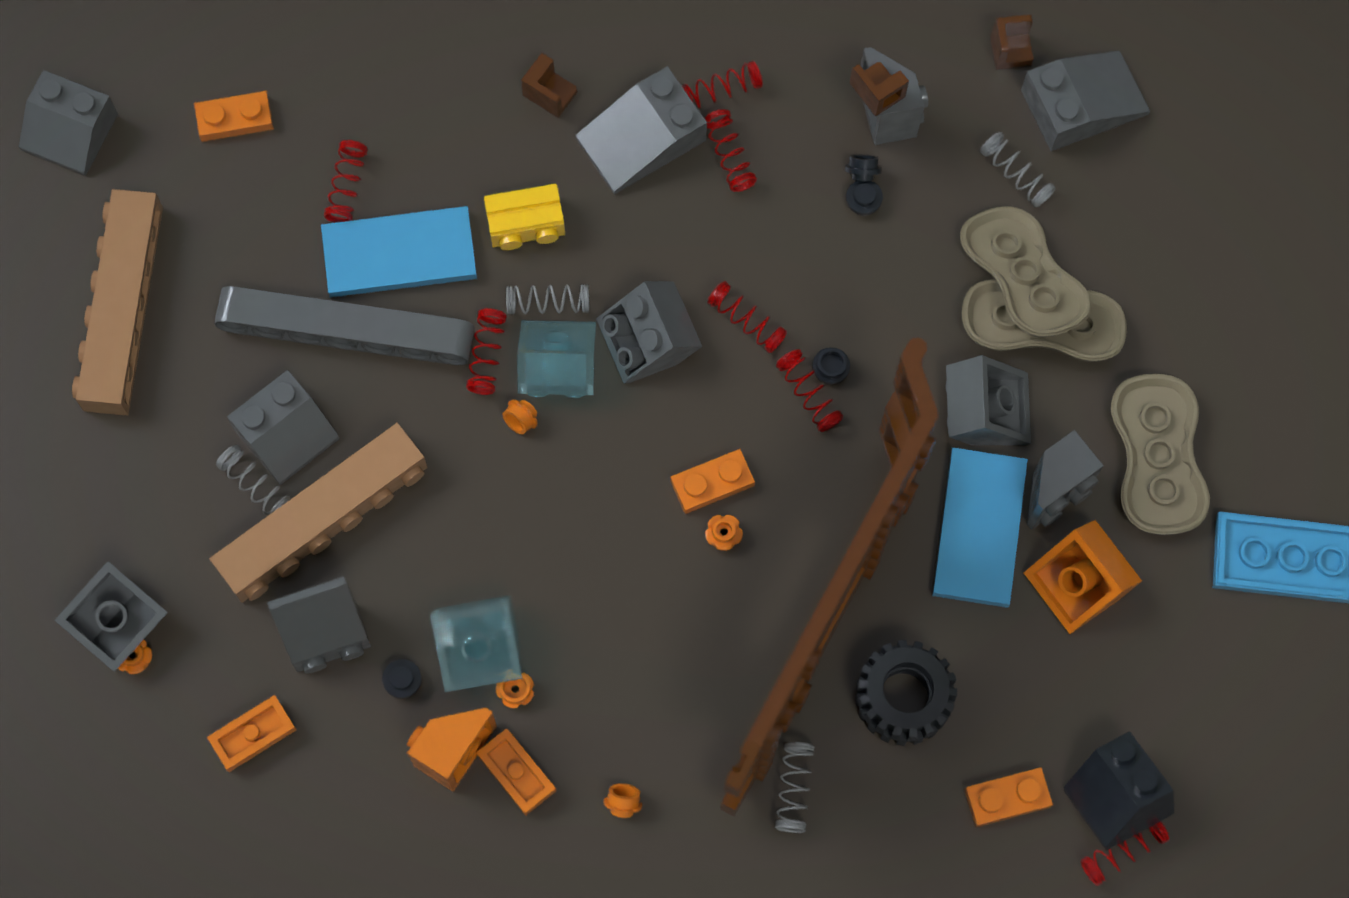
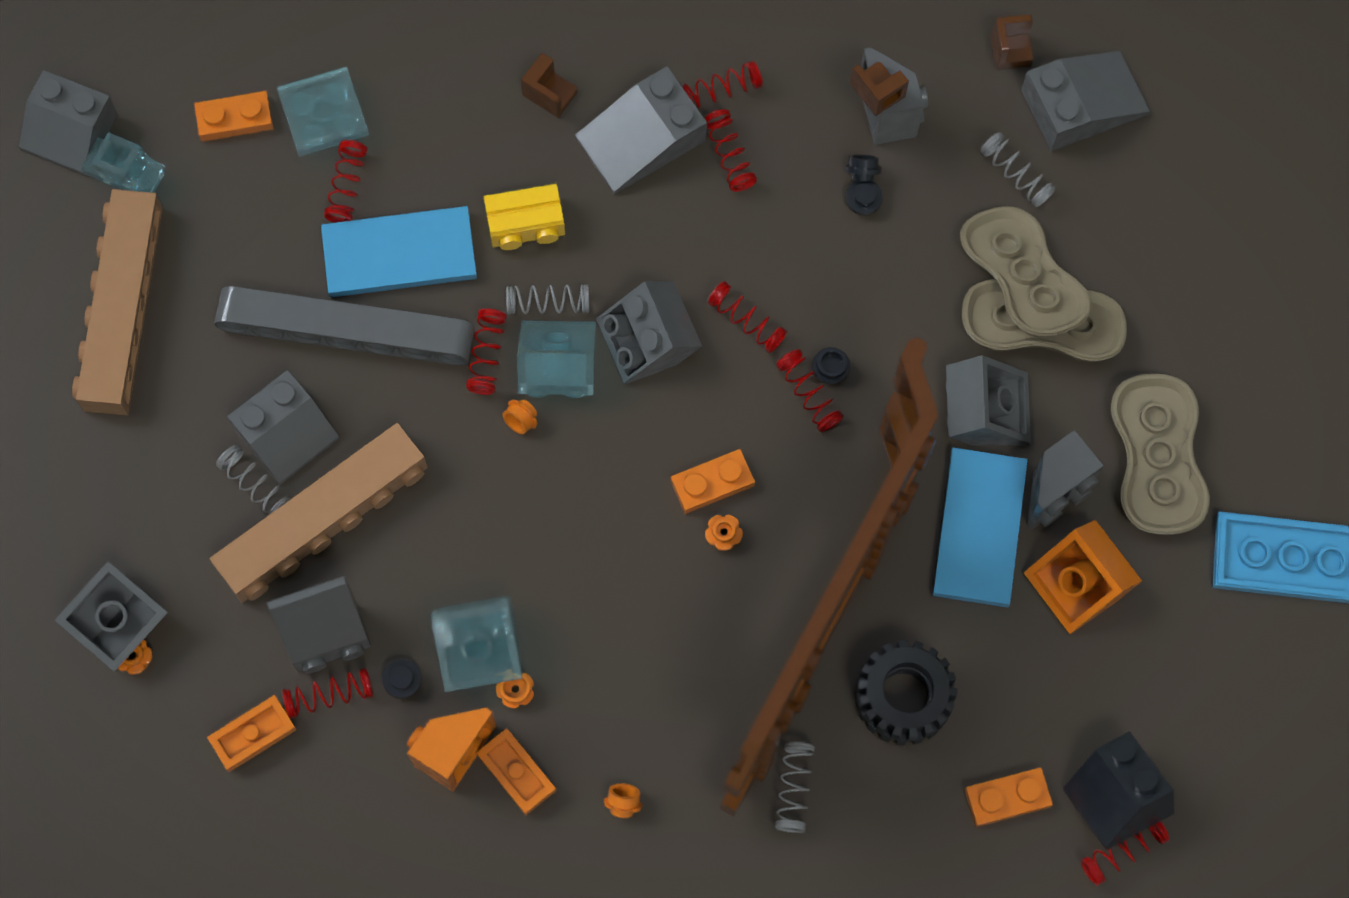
none -> clear light blue brick [81,132,166,193]
none -> clear light blue plate [277,67,369,157]
none -> red piece [282,668,373,719]

